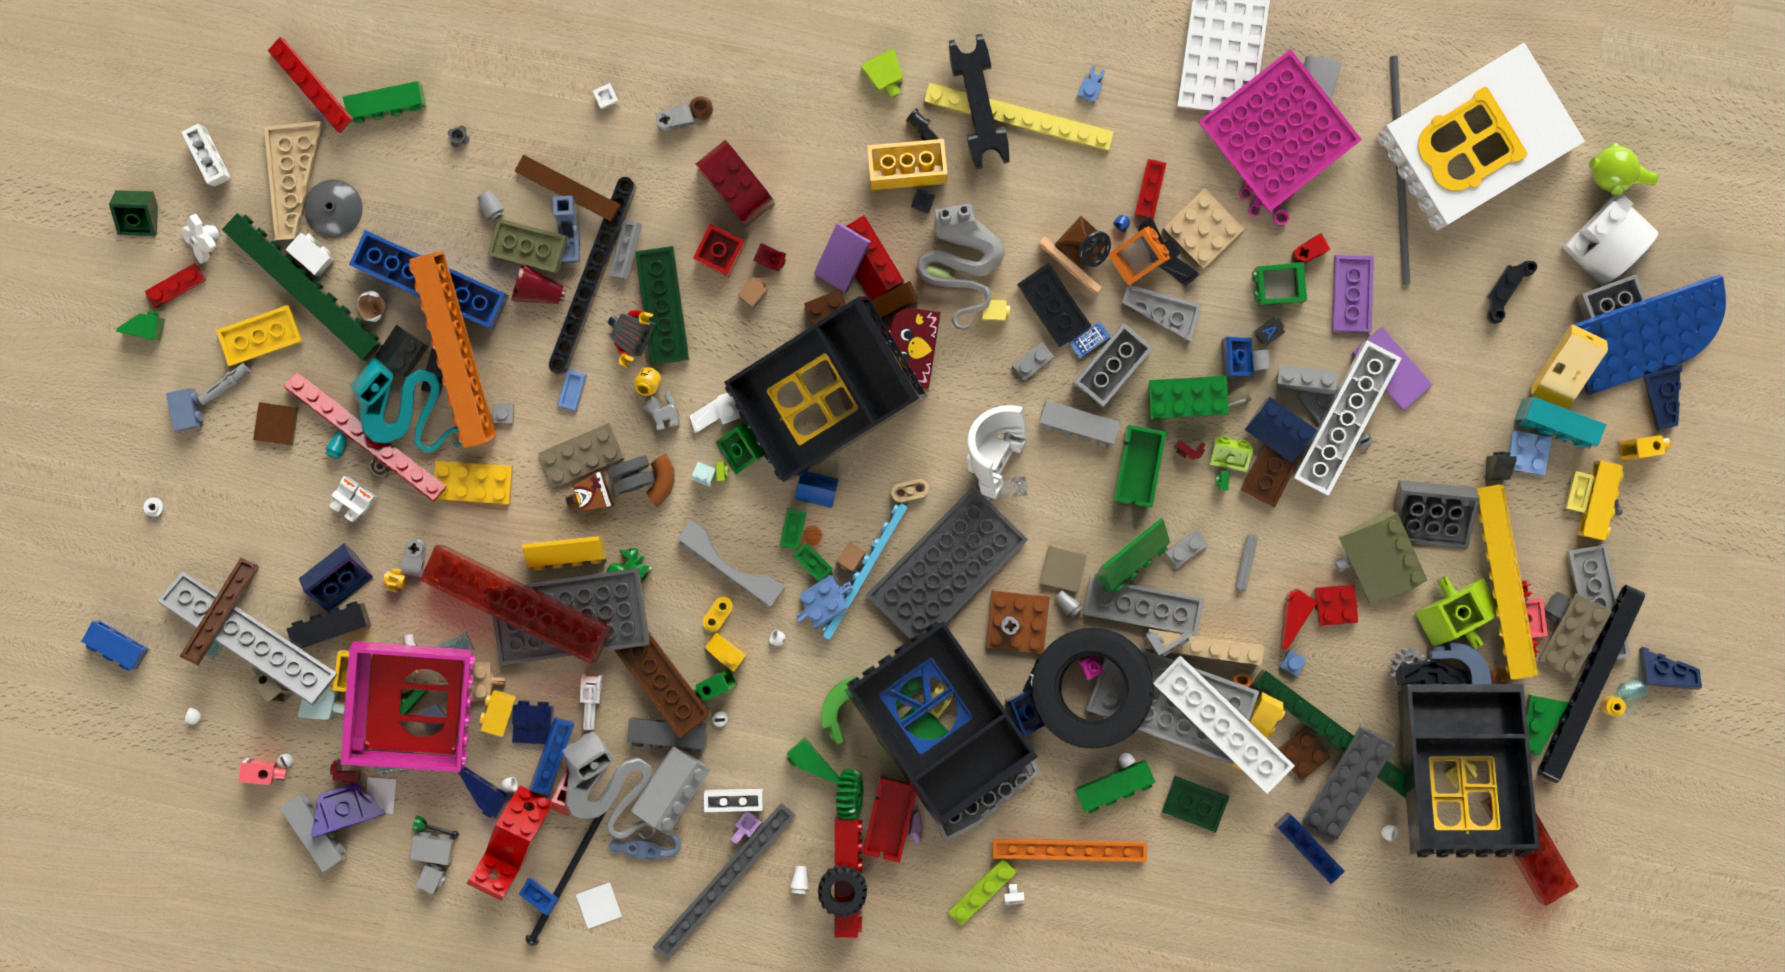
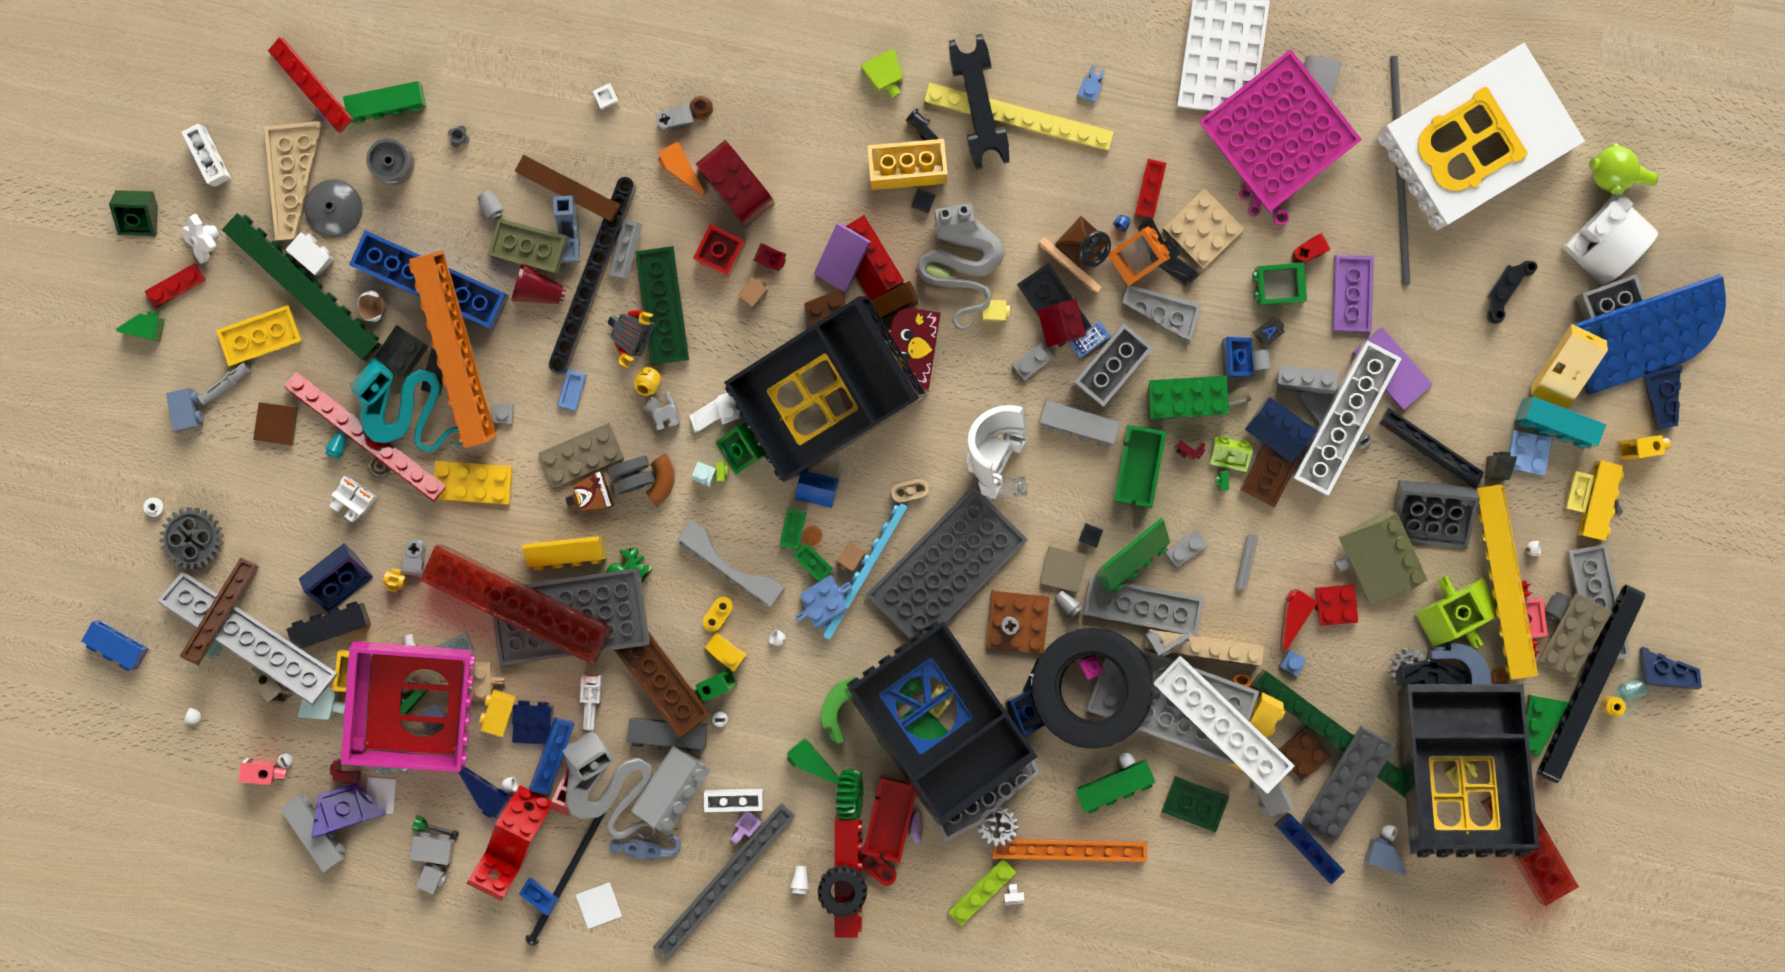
none -> dark grey gear [159,507,224,569]
none -> dark grey wheel [366,138,415,185]
none -> orange slope [657,142,706,197]
none -> red plate [862,855,896,886]
none -> light grey gear [976,806,1018,848]
none -> dark red slope [1037,299,1086,348]
none -> black plate [1078,523,1103,548]
none -> light grey slope [1249,779,1294,817]
none -> sand blue slope [1365,837,1407,875]
none -> black plate [1379,408,1484,488]
none -> white hinge [1526,541,1541,556]

